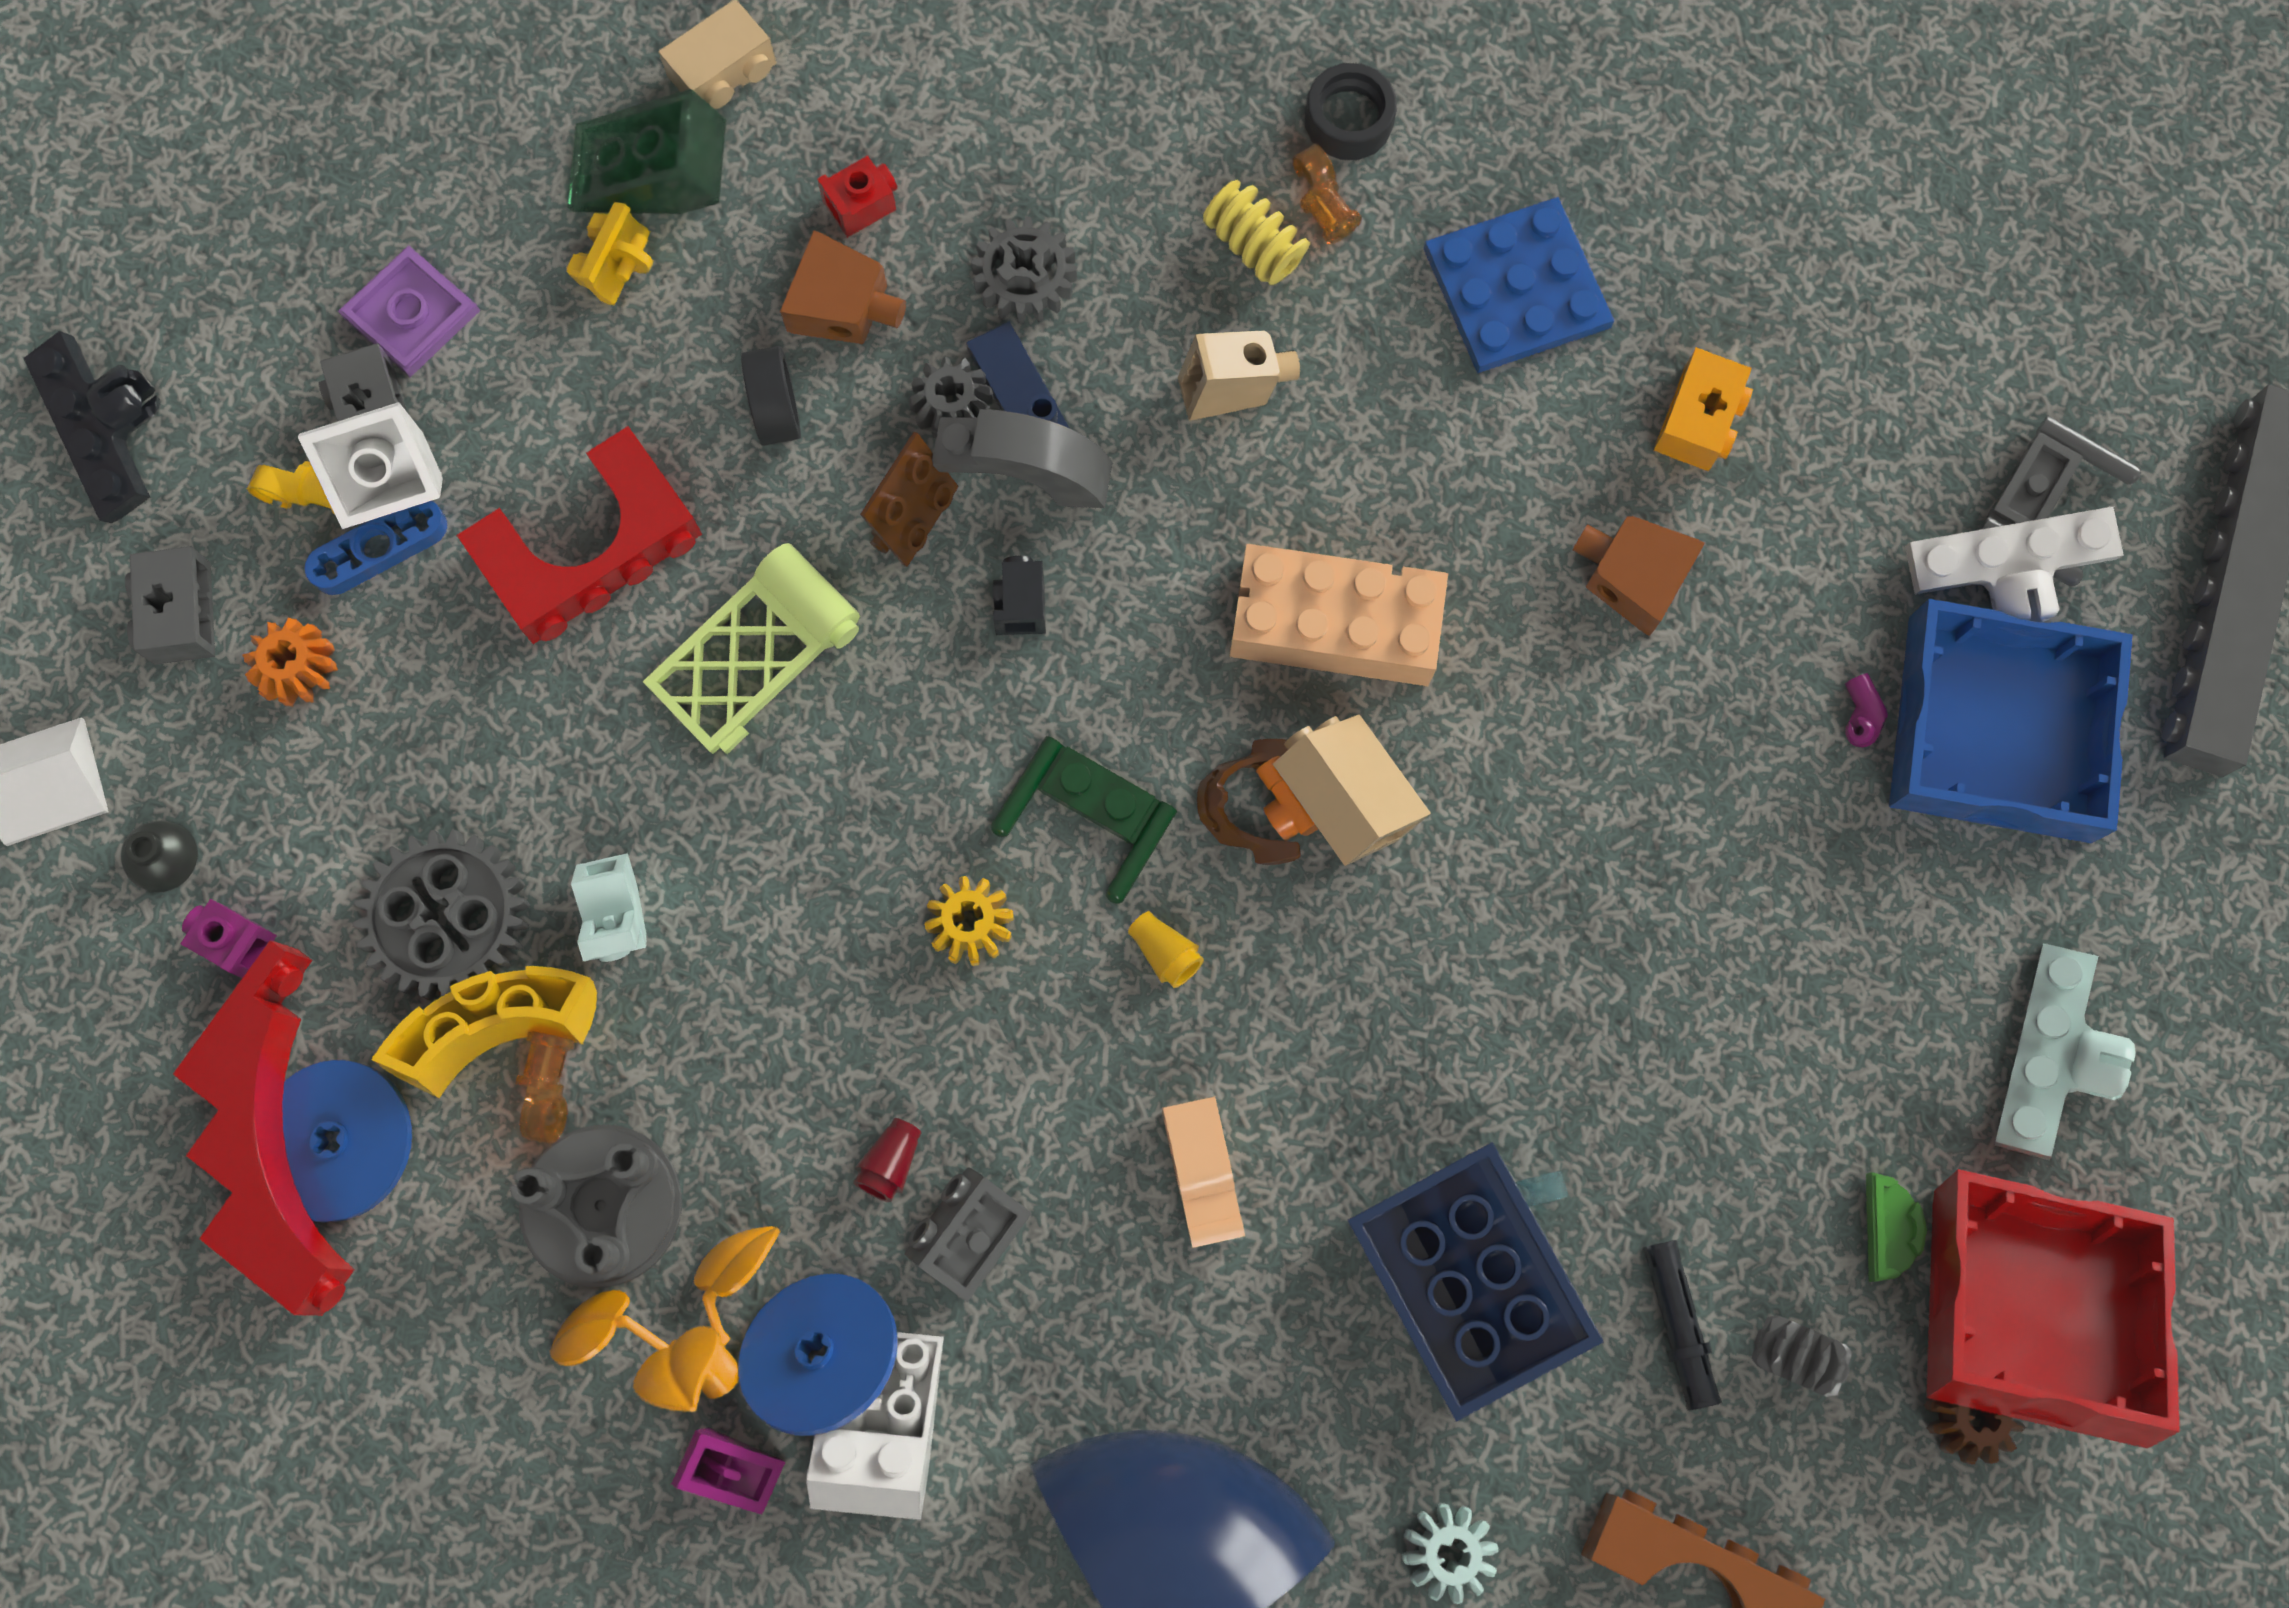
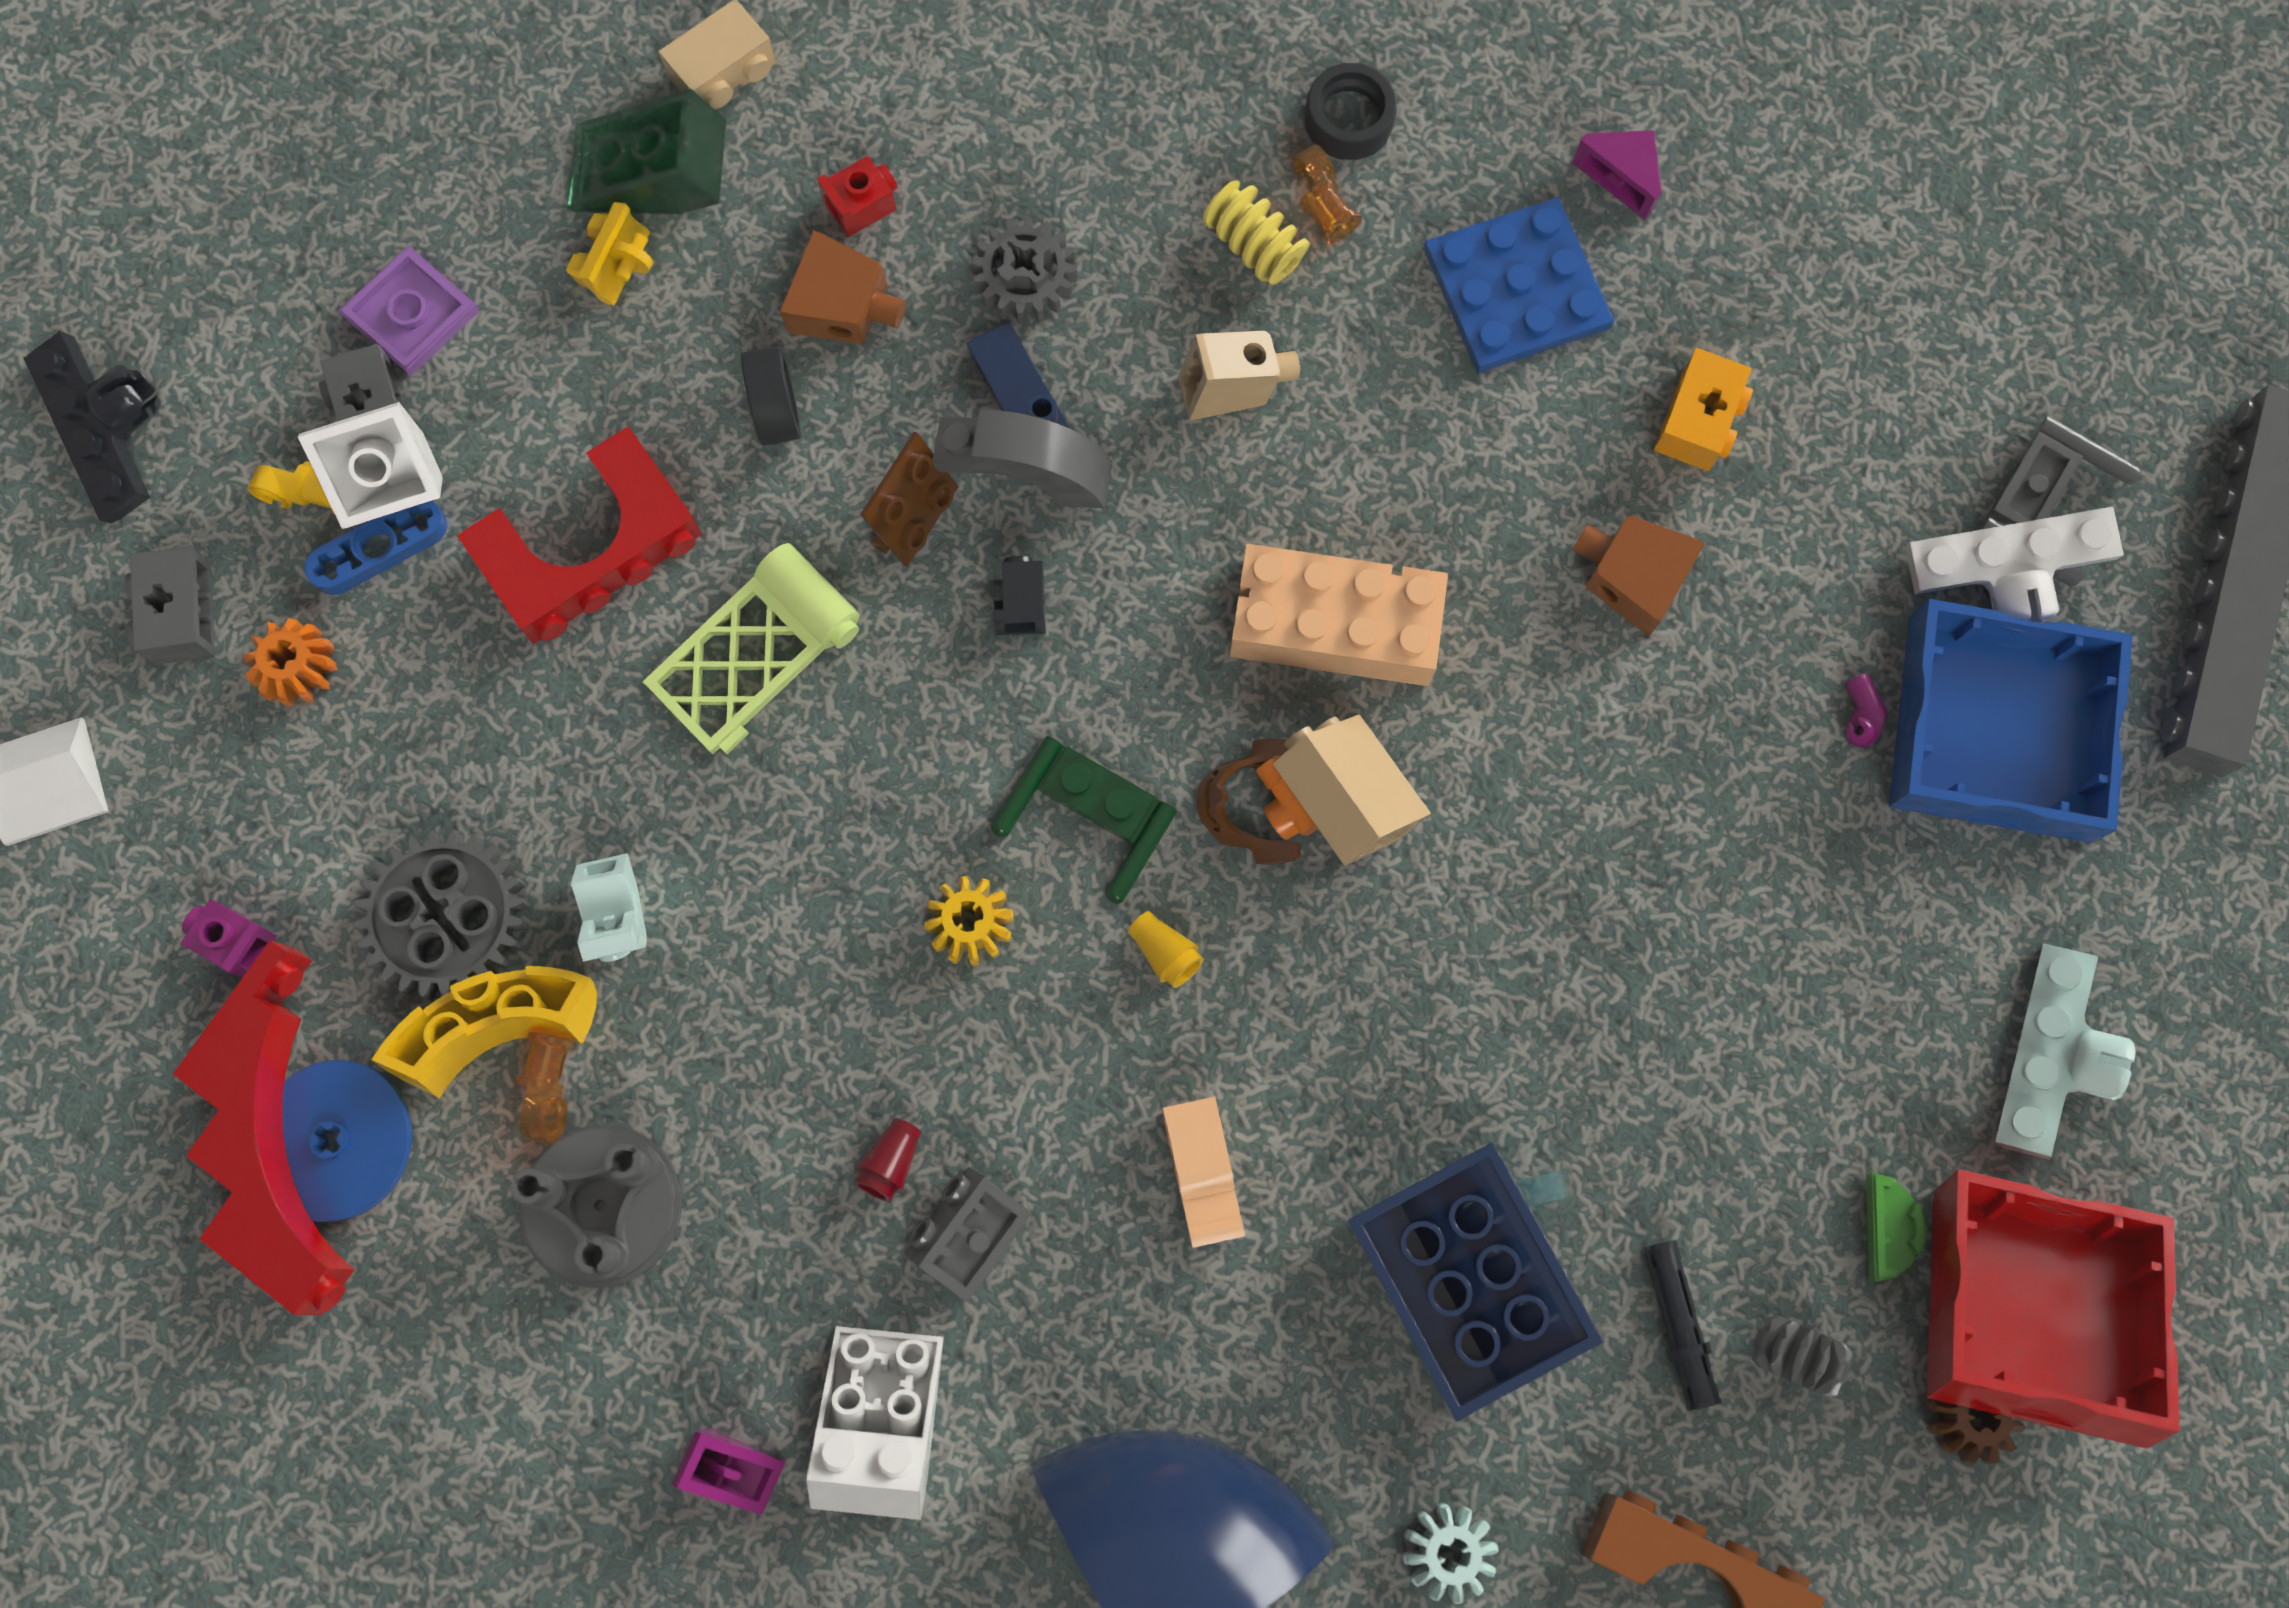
pearl dark grey brick [121,821,198,892] -> none
light orange plant [549,1226,781,1412] -> none
blue piece [738,1274,898,1436] -> none
dark grey gear [909,355,993,439] -> none
none -> magenta slope [1572,130,1662,221]

